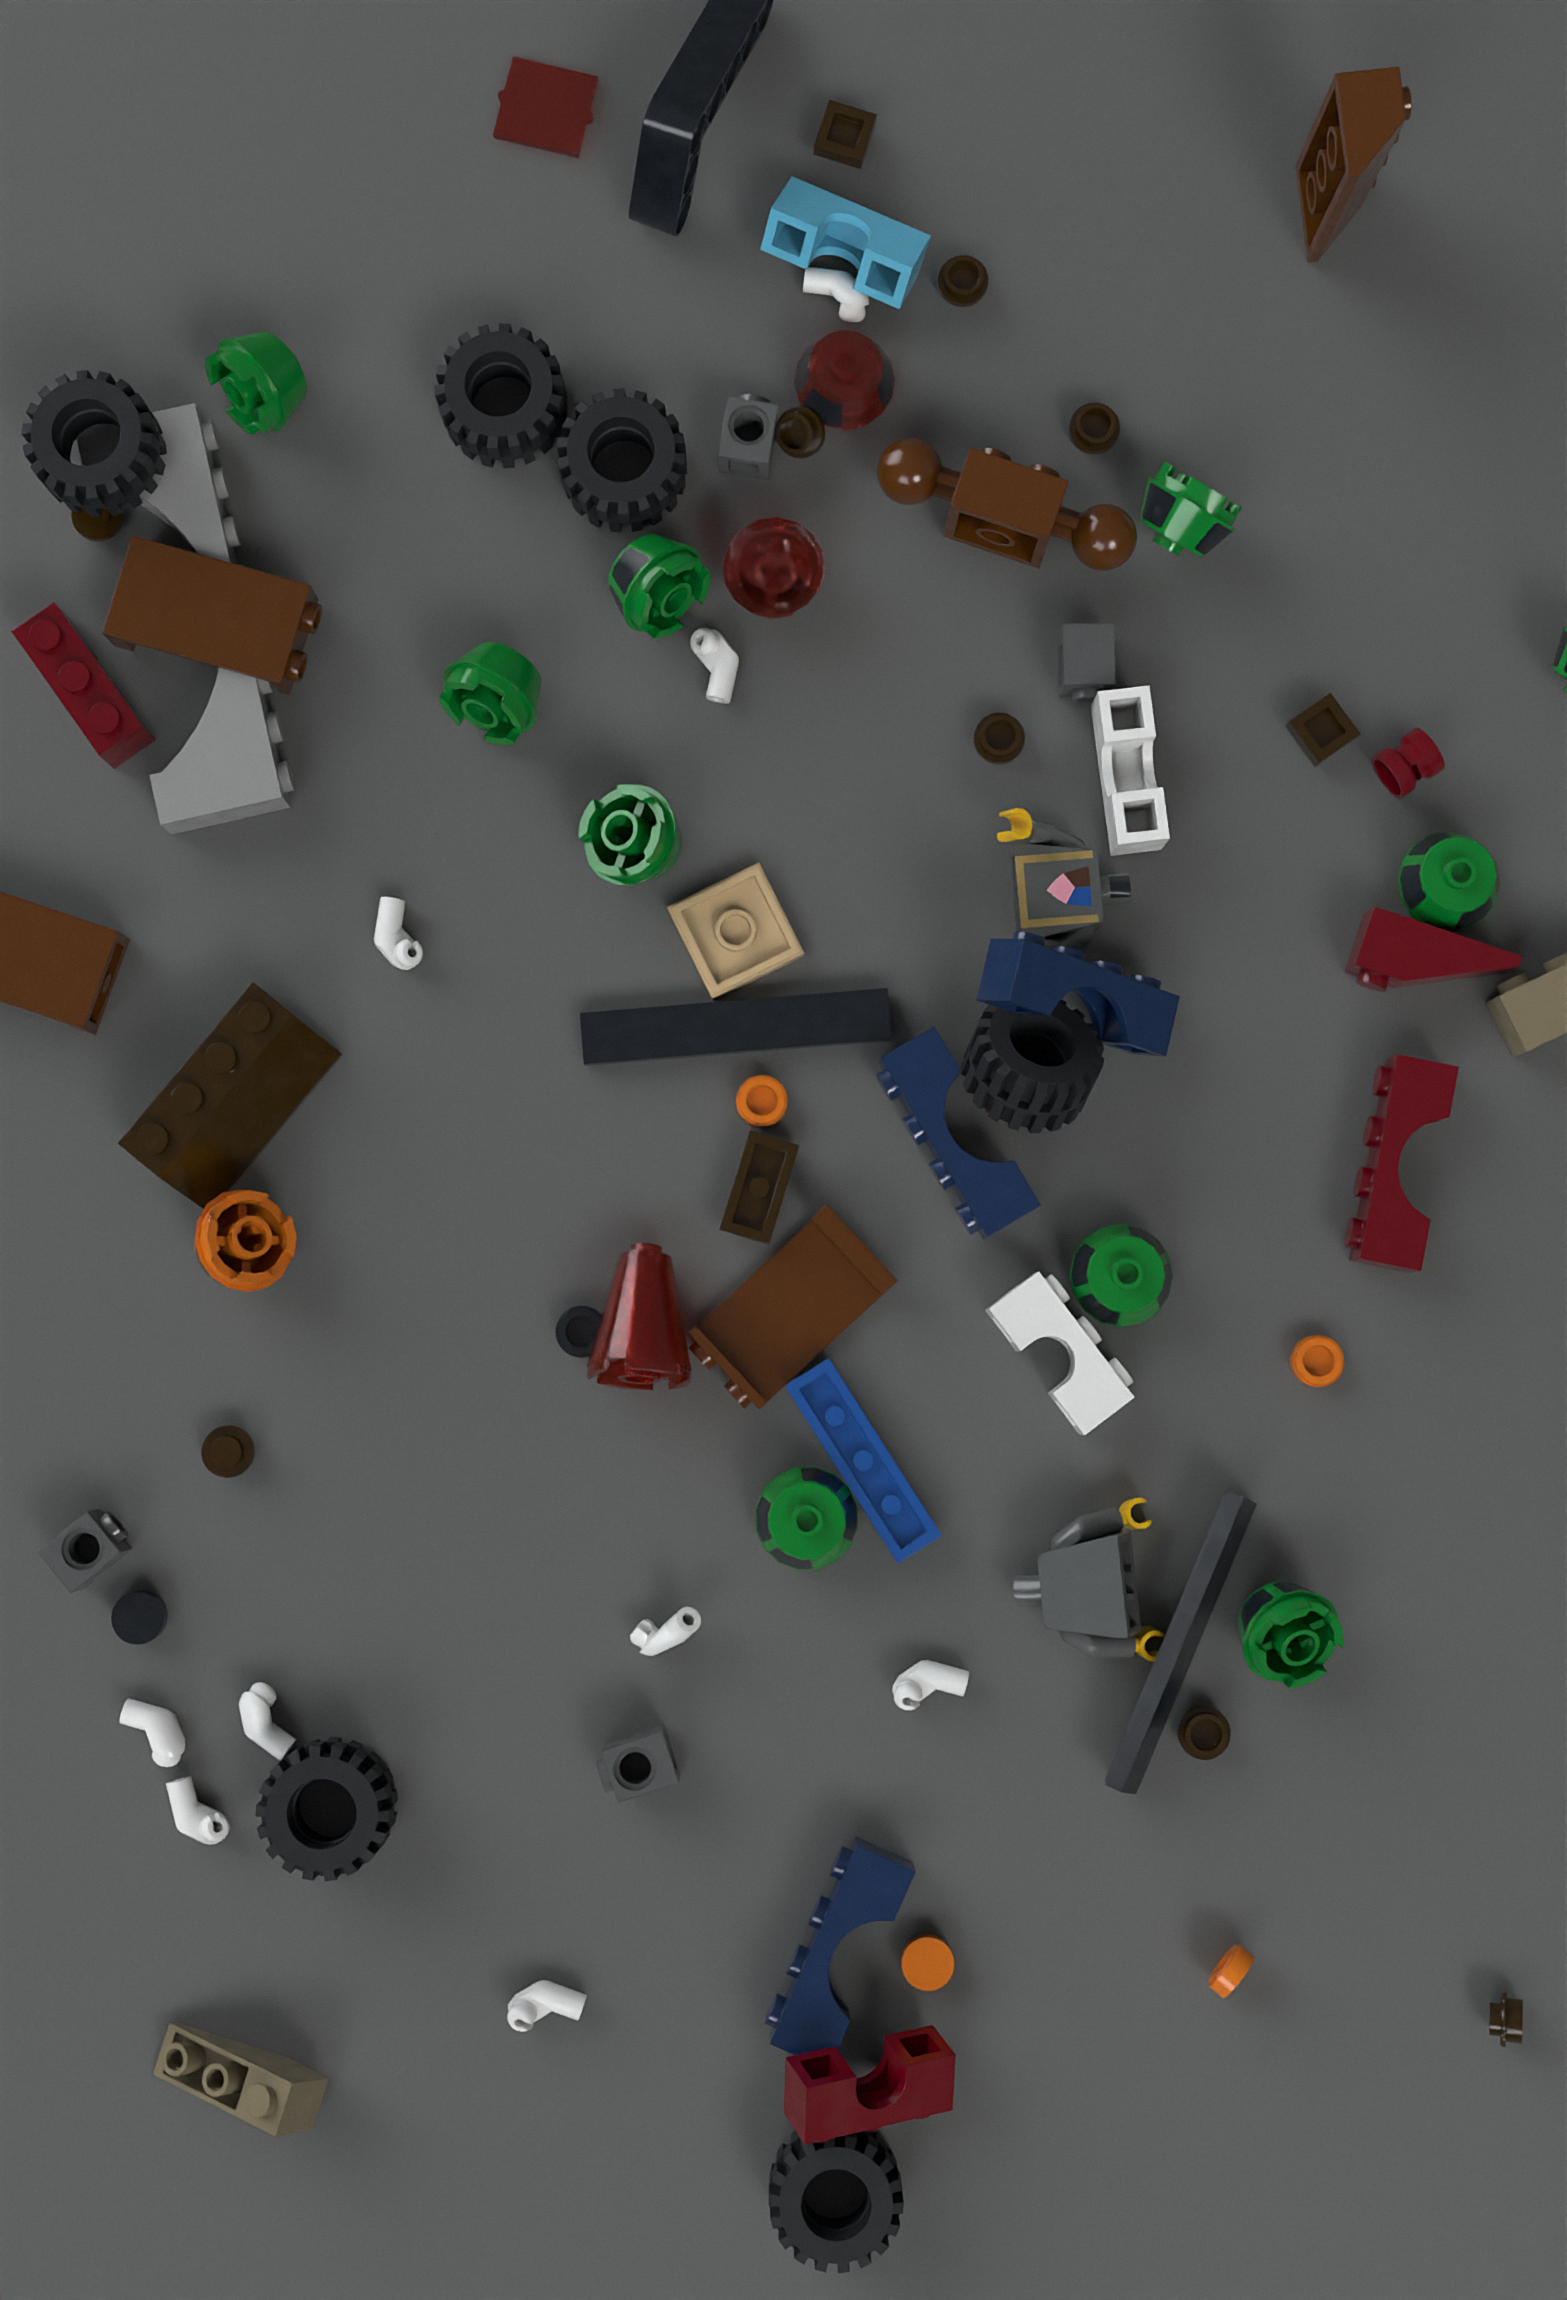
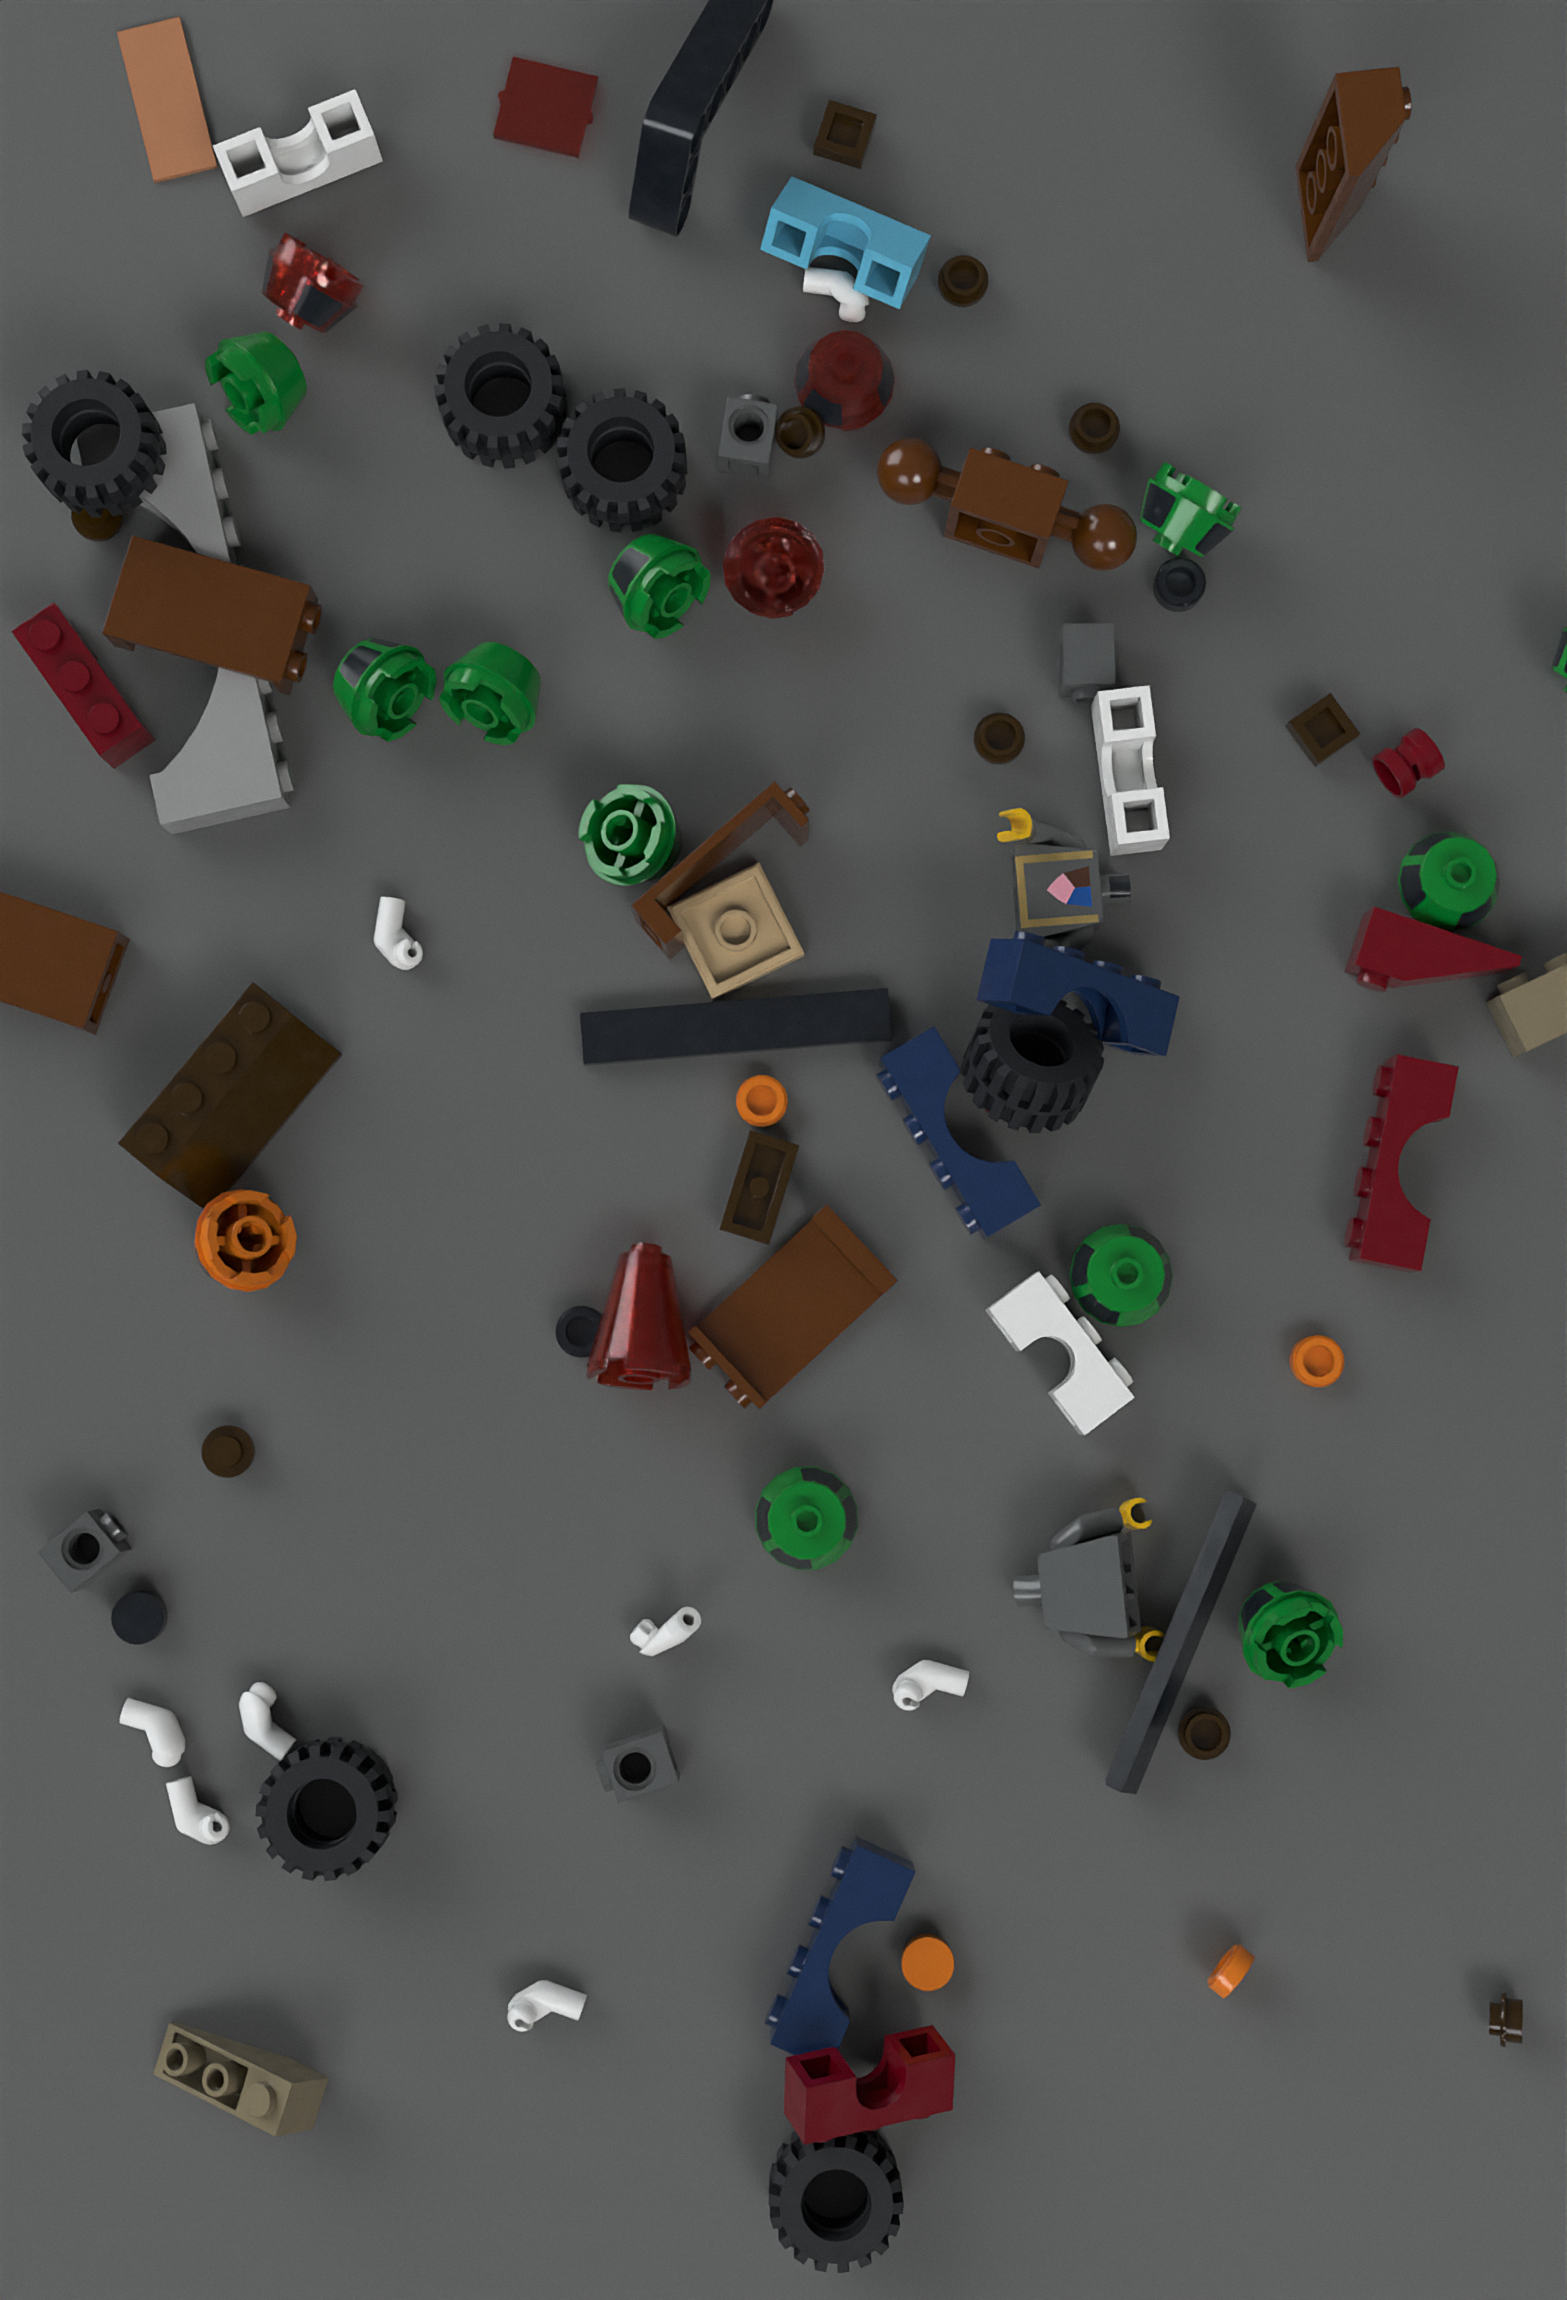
white arm [690,627,739,704] -> none
blue plate [785,1358,942,1563] -> none
none -> nougat piece [117,16,218,183]
none -> white arch [213,89,383,217]
none -> clear red cone [261,232,364,333]
none -> green cone [333,638,437,742]
none -> reddish brown panel [631,781,810,960]
none -> black tile [1153,557,1206,612]

